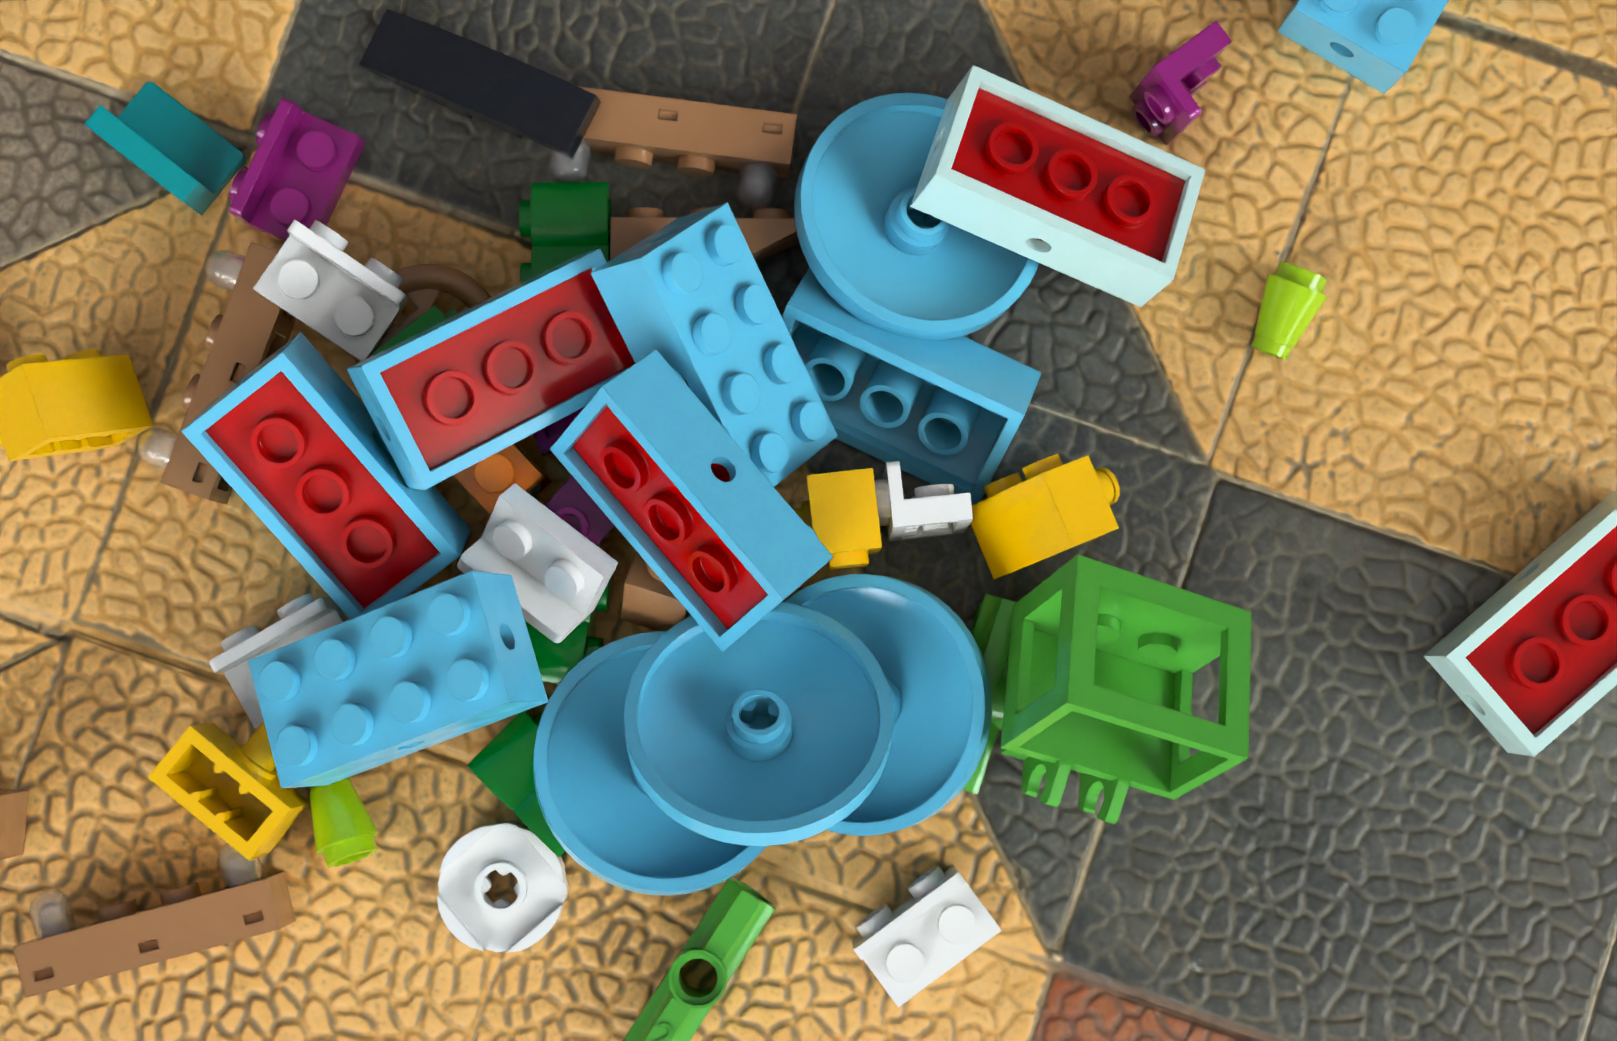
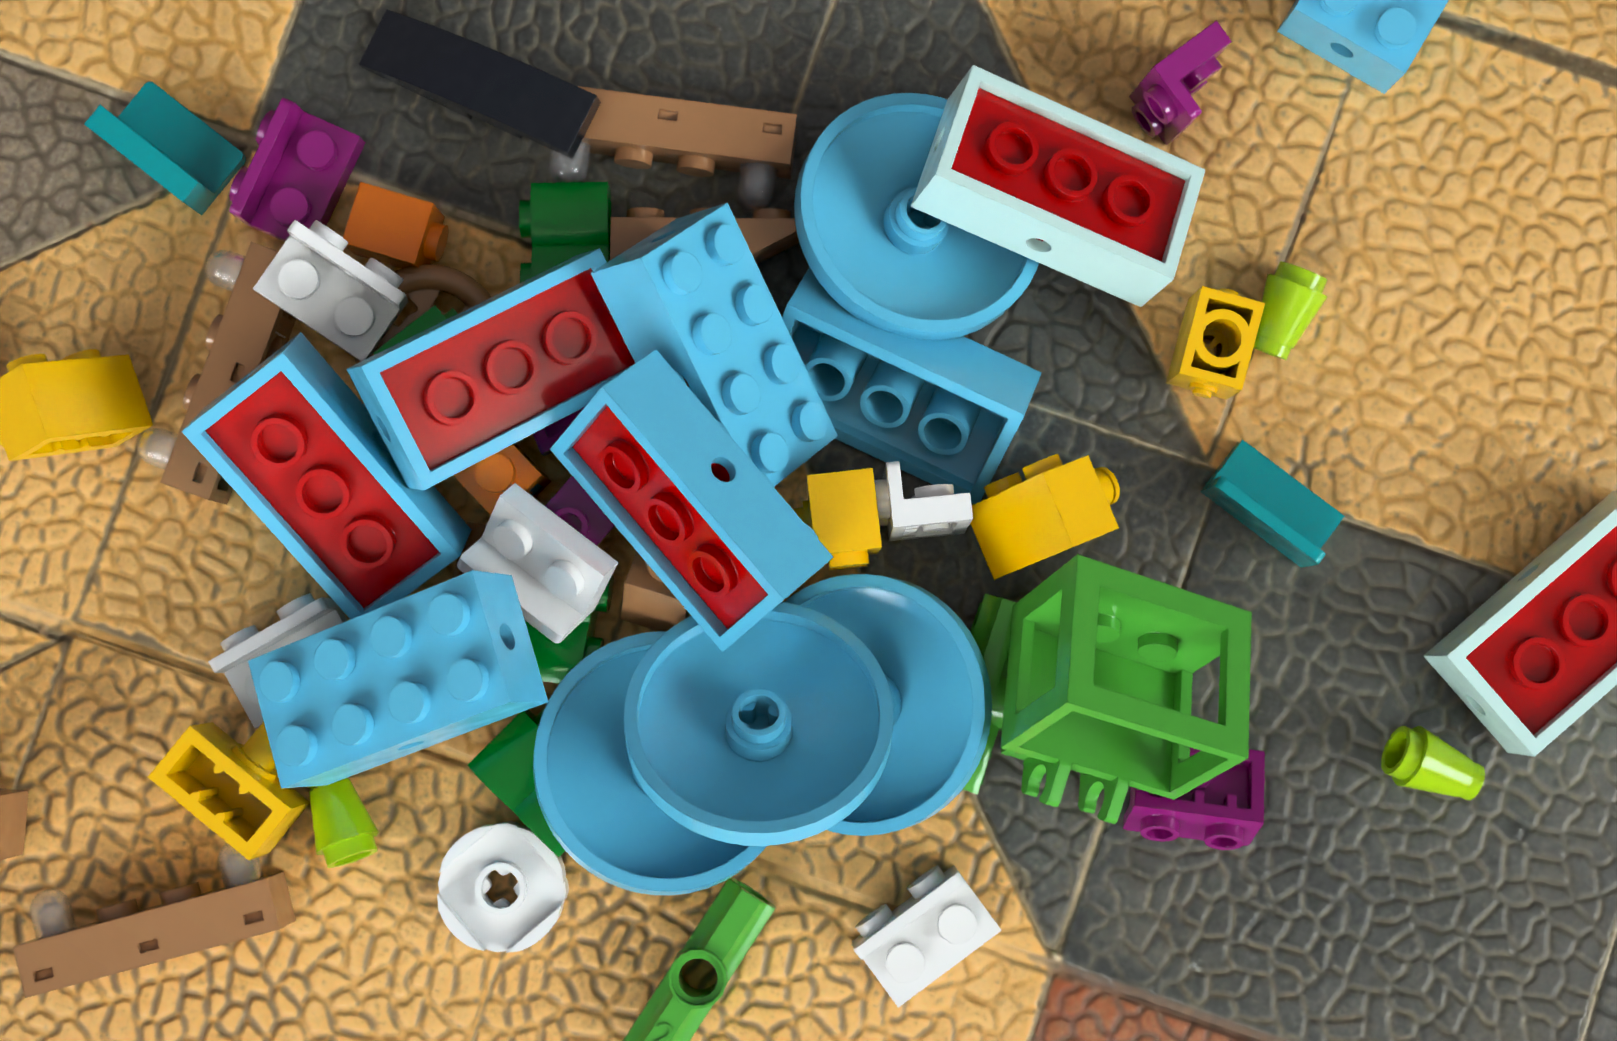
none -> orange brick [343,182,449,268]
none -> magenta bracket [1123,747,1265,850]
none -> yellow head [1166,286,1265,400]
none -> teal panel [1200,440,1345,568]
none -> lime cone [1381,726,1485,800]

